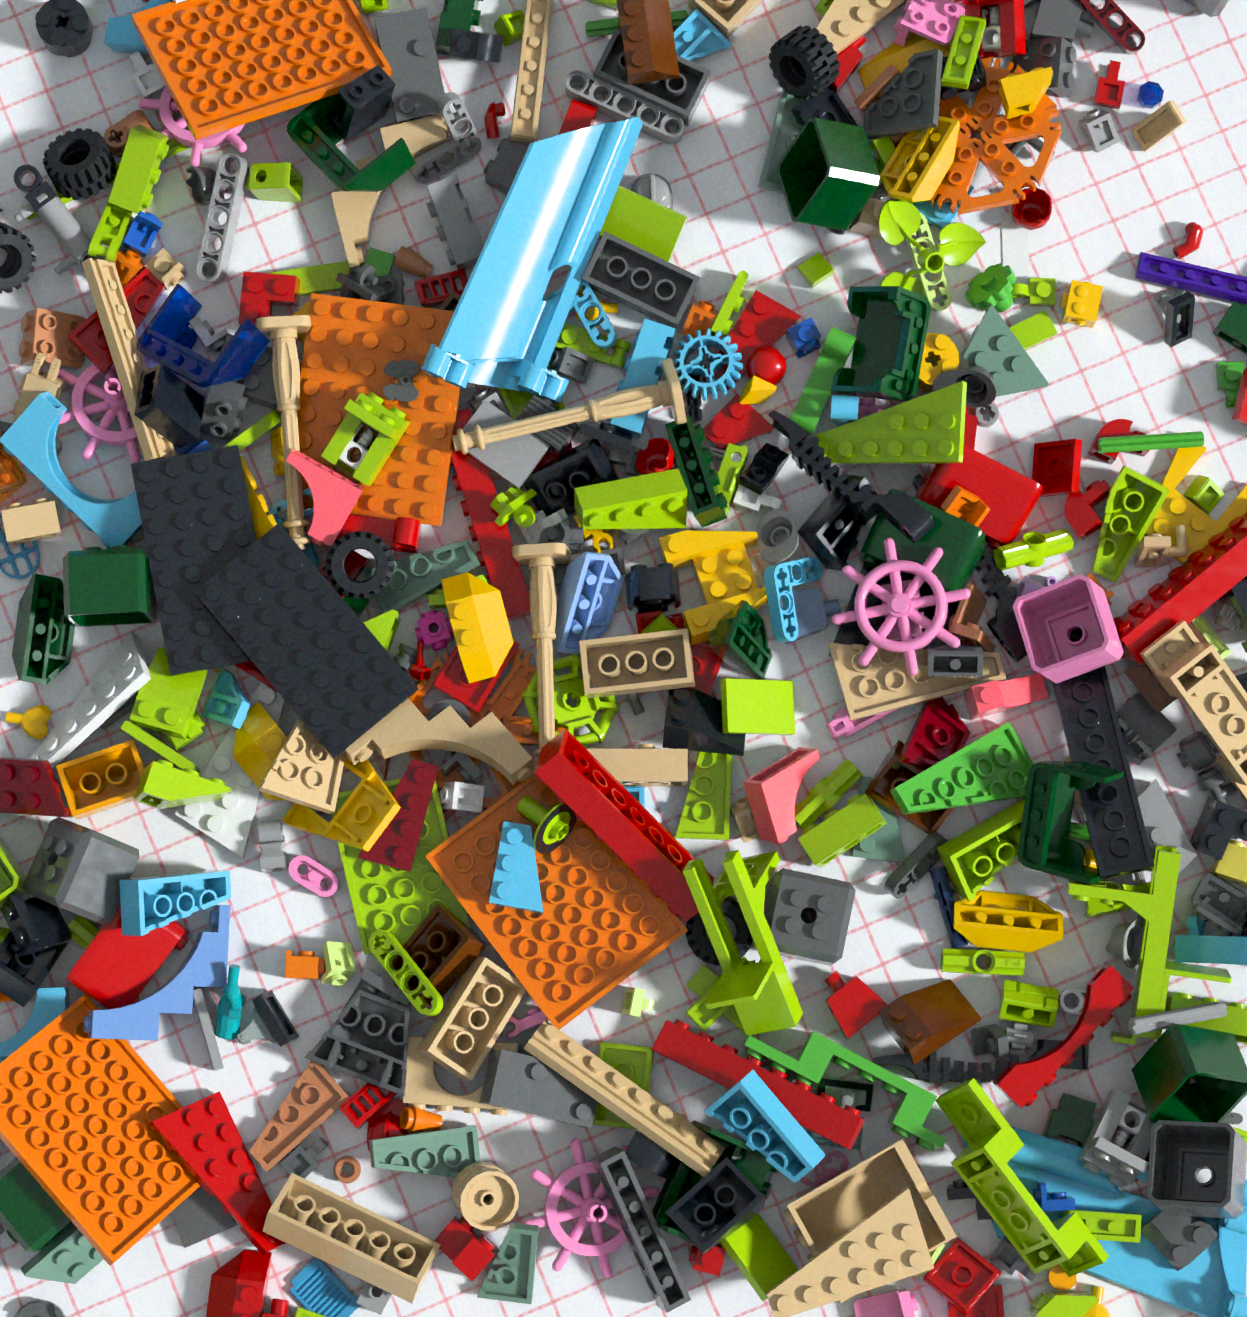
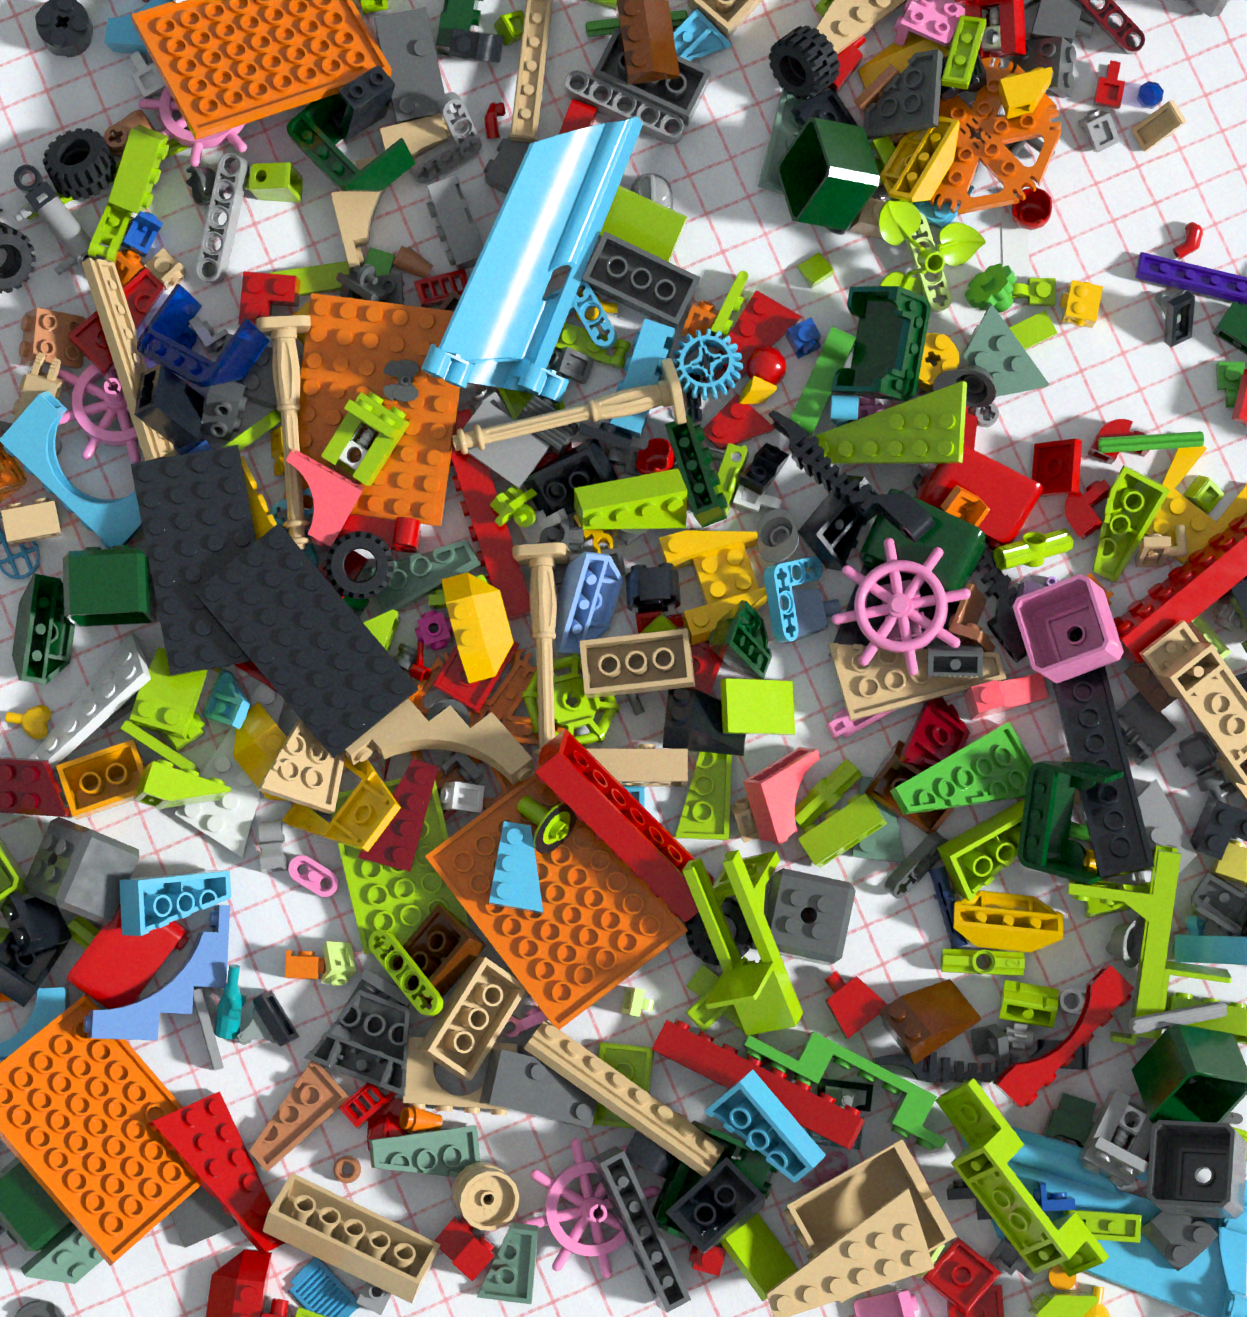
dark grey plate [280,1137,329,1179] -> none

